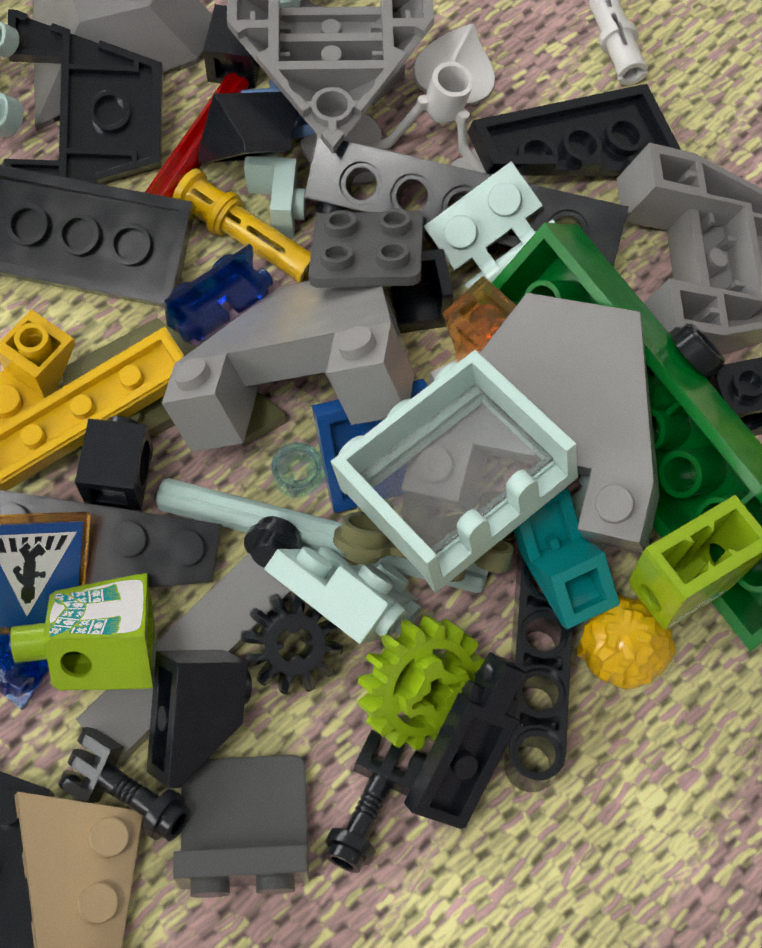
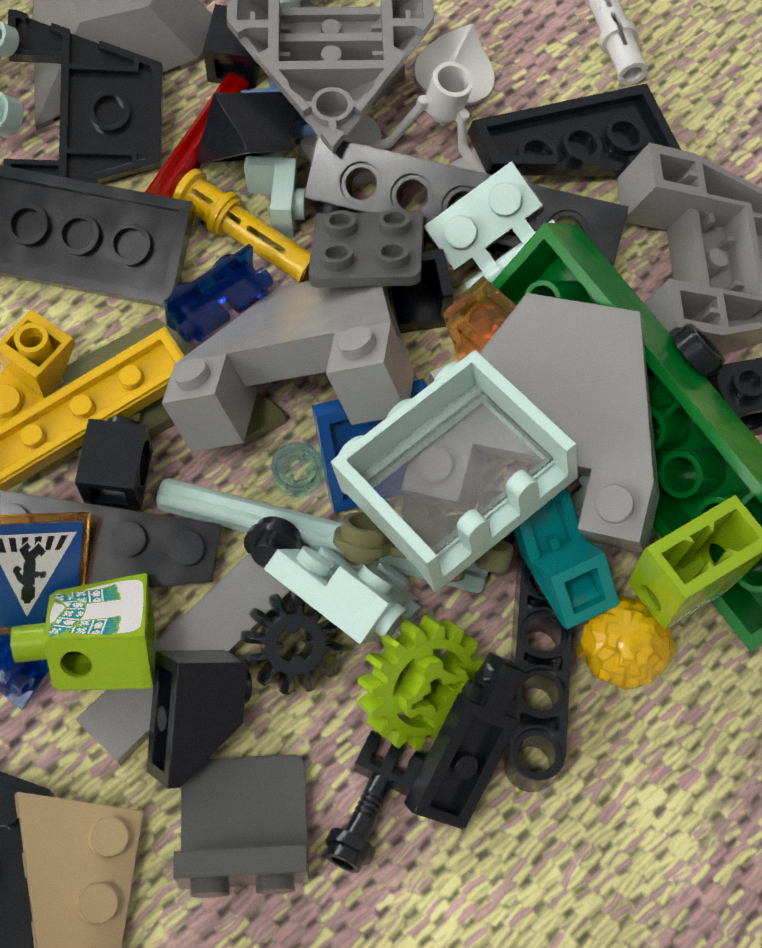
black hinge [58,727,191,841] -> none

